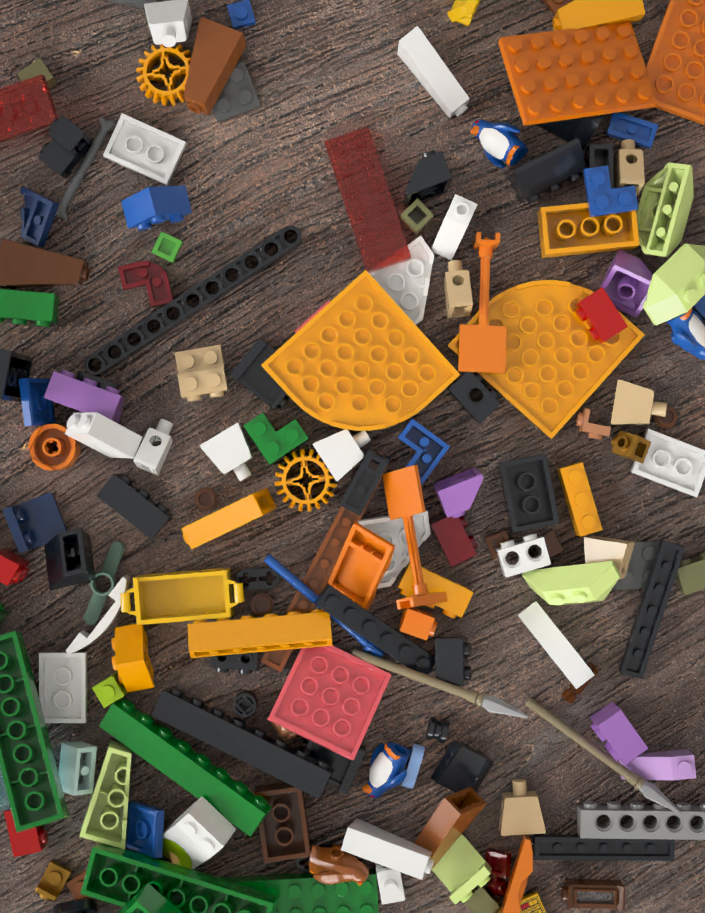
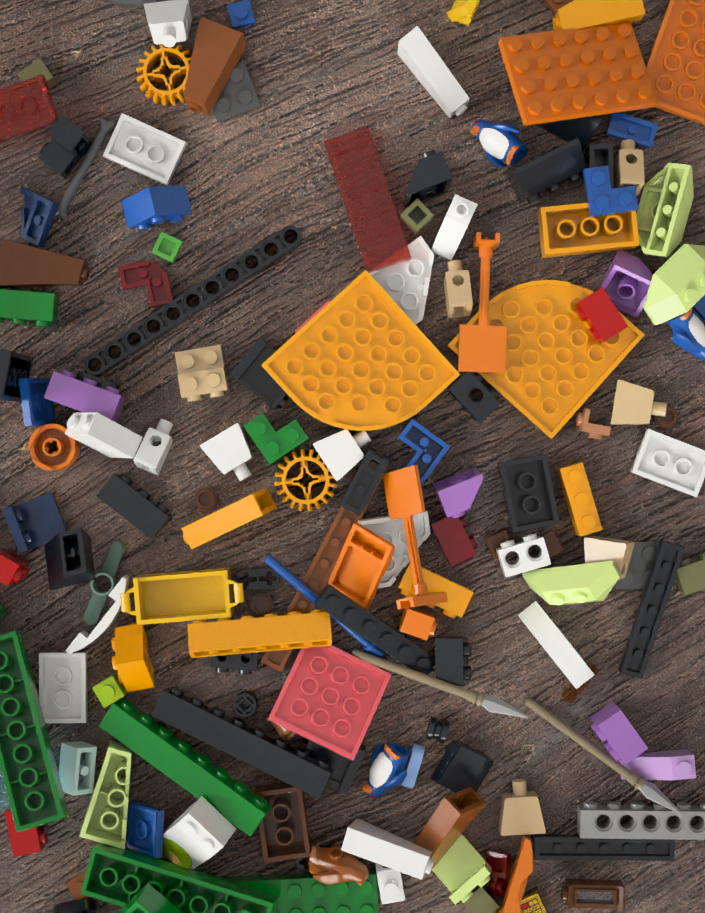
pearl gold bracket [35,859,72,901] -> none
pearl gold brick [611,430,651,464] -> none

